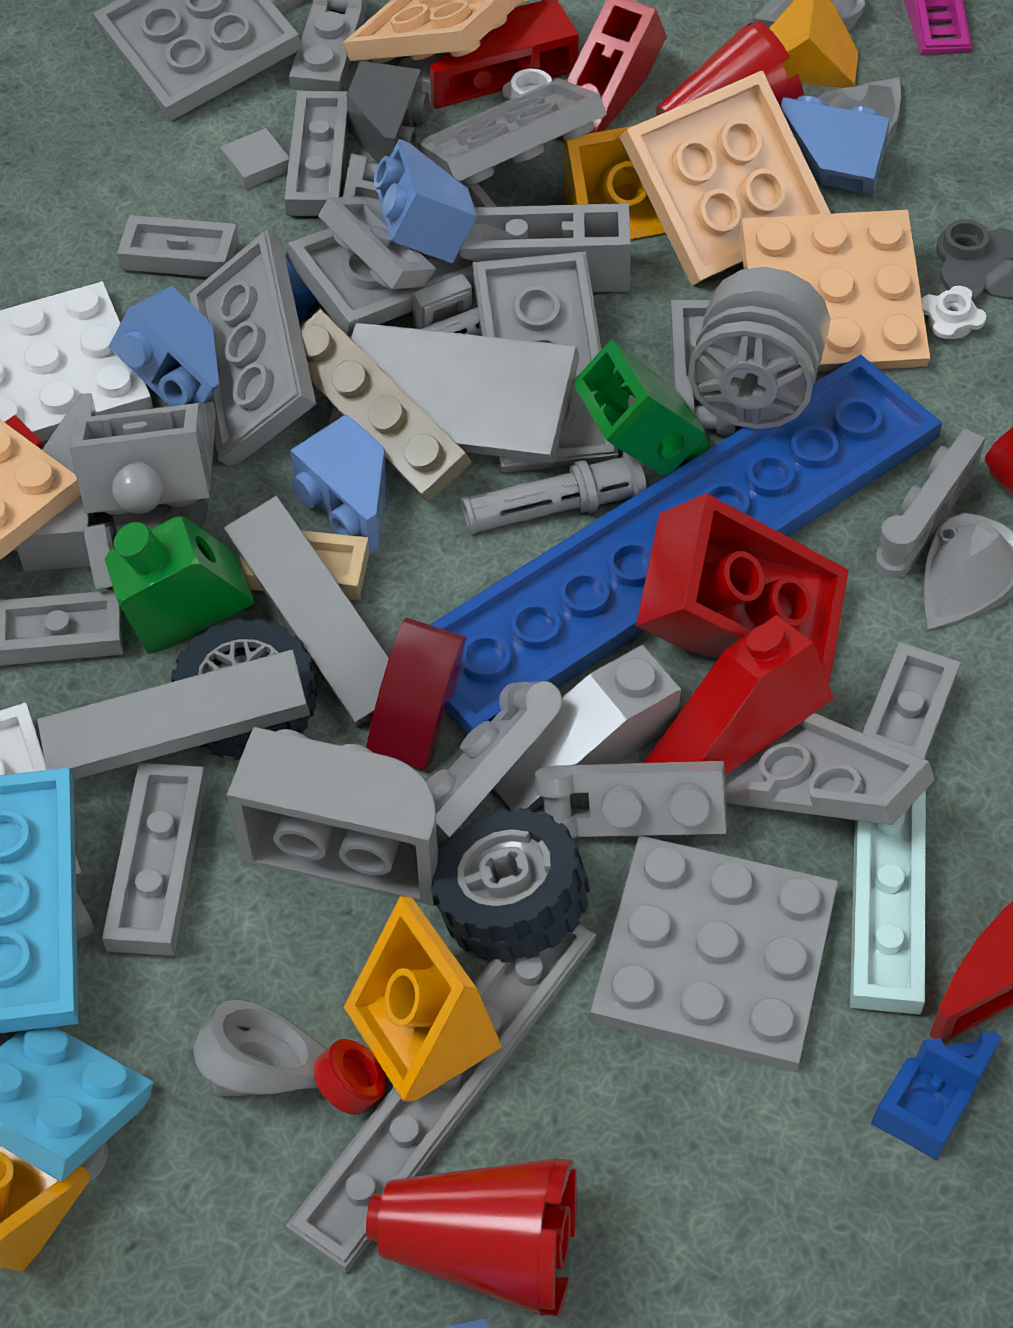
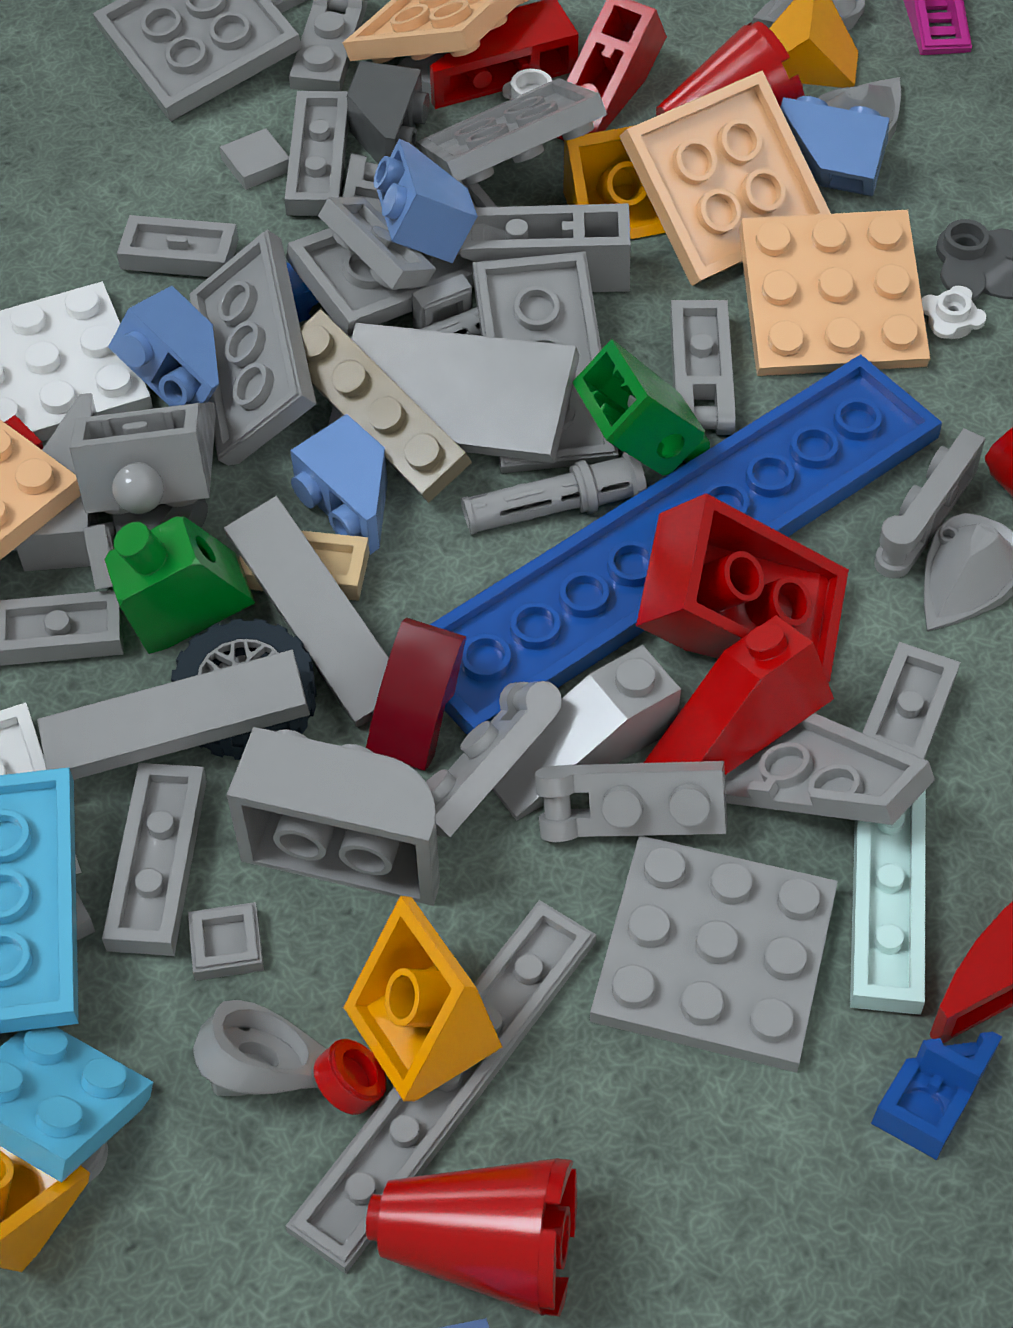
black wheel [431,808,590,962] -> none
light grey wheel [688,267,831,429] -> none
none -> light grey tile [188,902,264,981]

